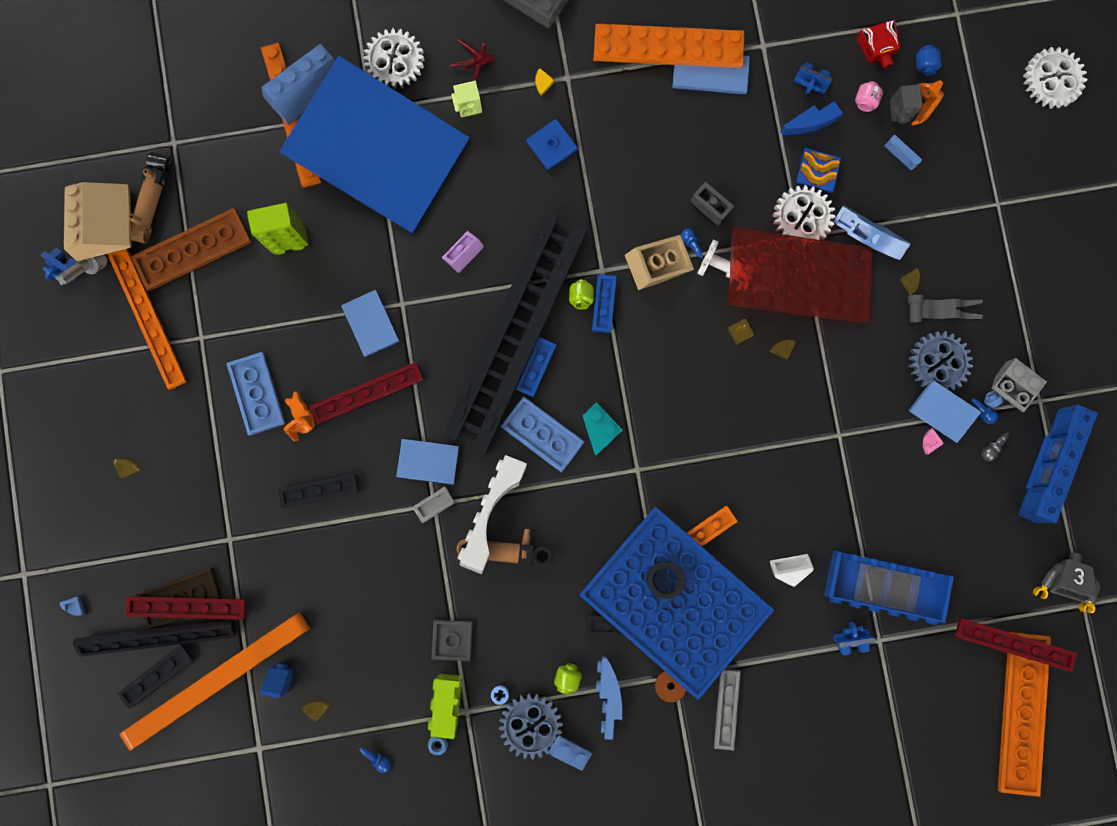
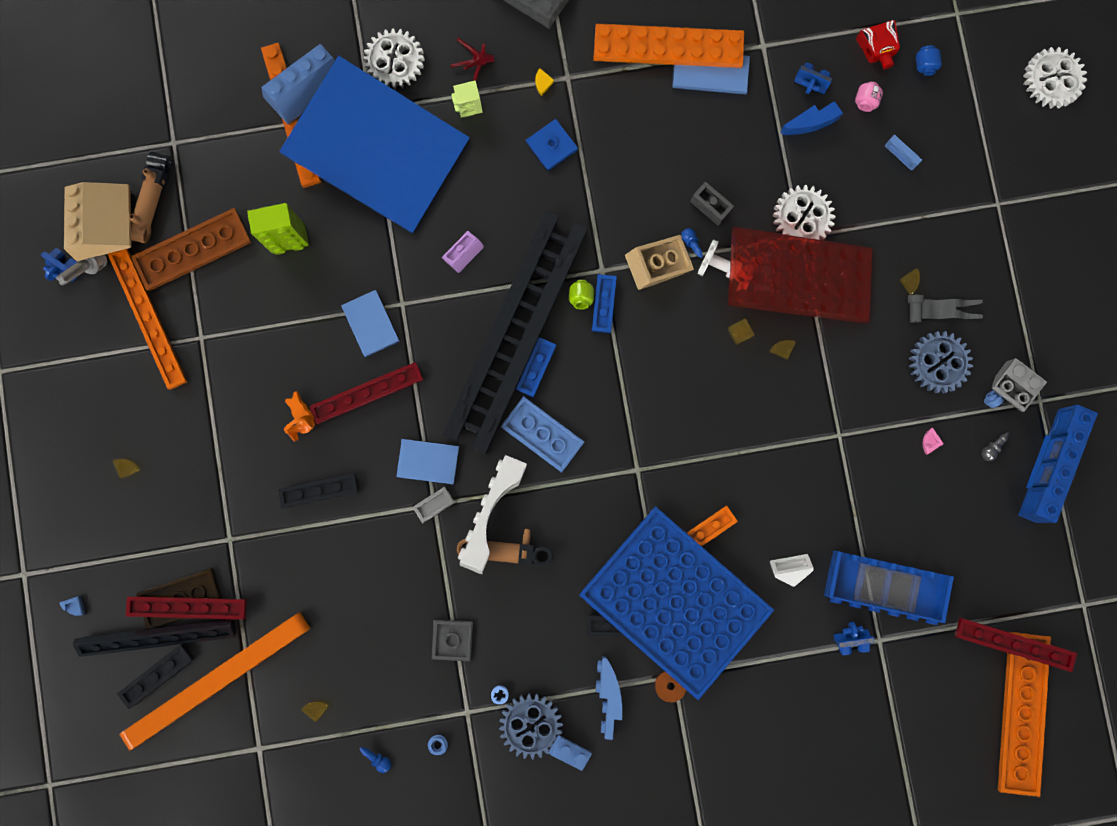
medium blue tile [226,352,286,436] -> none
blue slope [260,663,294,698] -> none
lime wedge [428,674,463,739] -> none
lime head [554,663,582,695] -> none
teal wing [583,402,623,455] -> none
black tyre [647,561,685,599] -> none
light grey tile [714,669,741,751] -> none
slope [795,148,841,193] -> none
medium blue slope [833,205,911,260] -> none
dark grey brick [890,84,923,123] -> none
medium blue tile [909,379,981,443] -> none
orange hair [911,80,944,125] -> none
blue bar [971,398,999,425] -> none
dark grey torso [1033,553,1100,613] -> none

